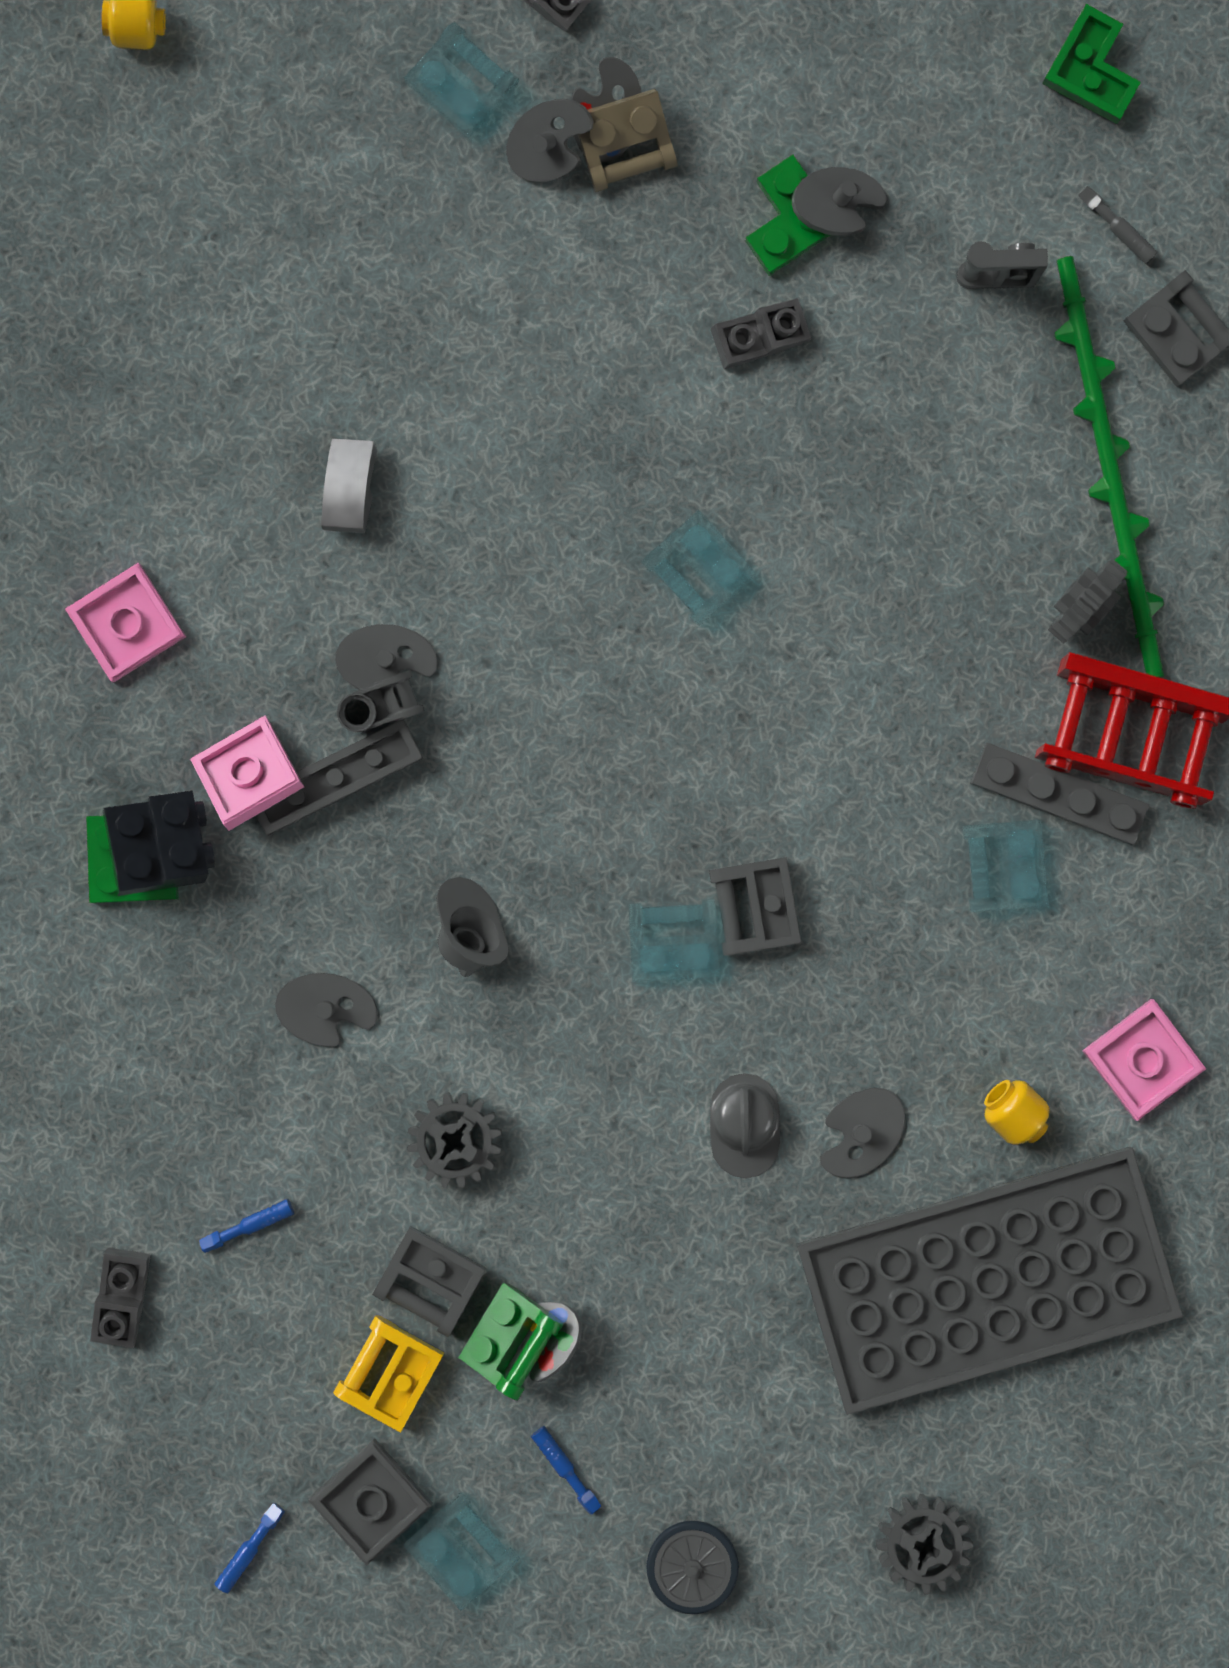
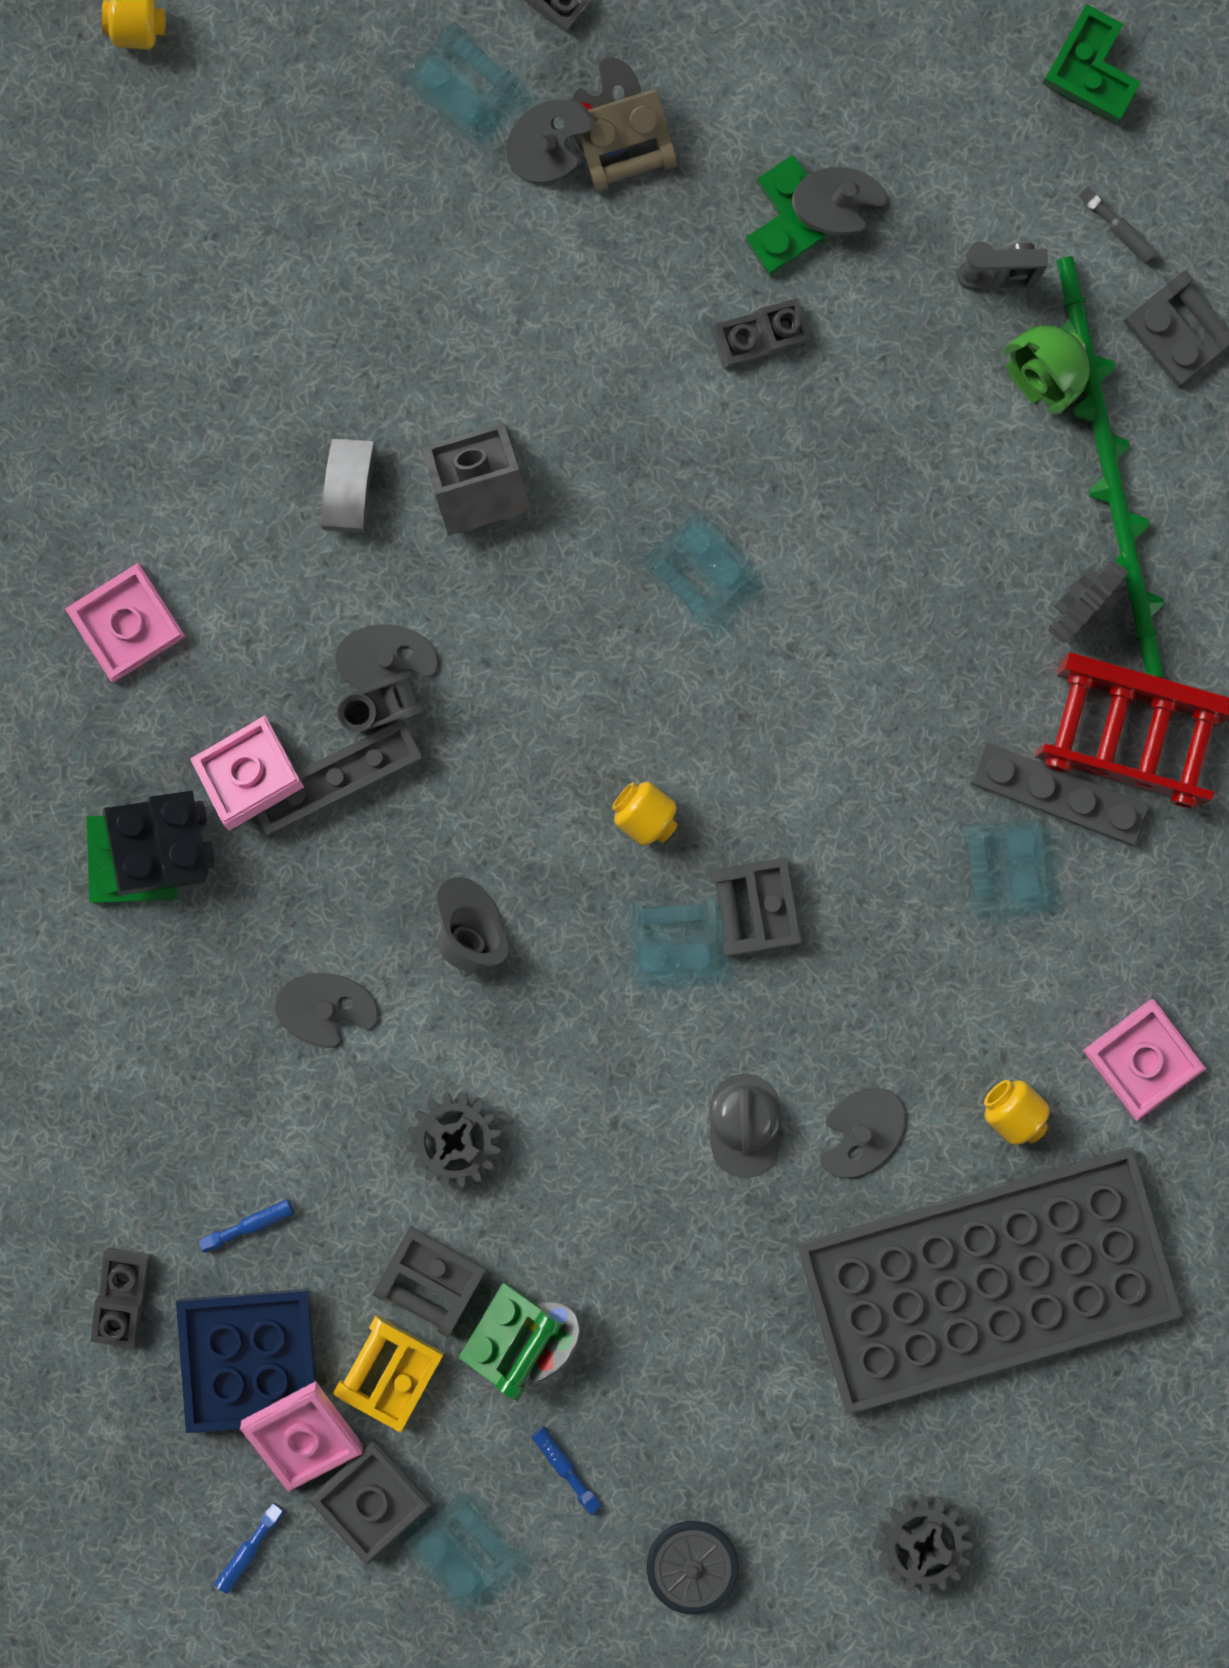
none -> dark blue plate [176,1288,316,1433]
none -> bright pink tile [240,1381,363,1492]
none -> flat silver slope [422,422,531,536]
none -> yellow head [612,782,678,846]
none -> bright green cylinder [1003,325,1090,414]

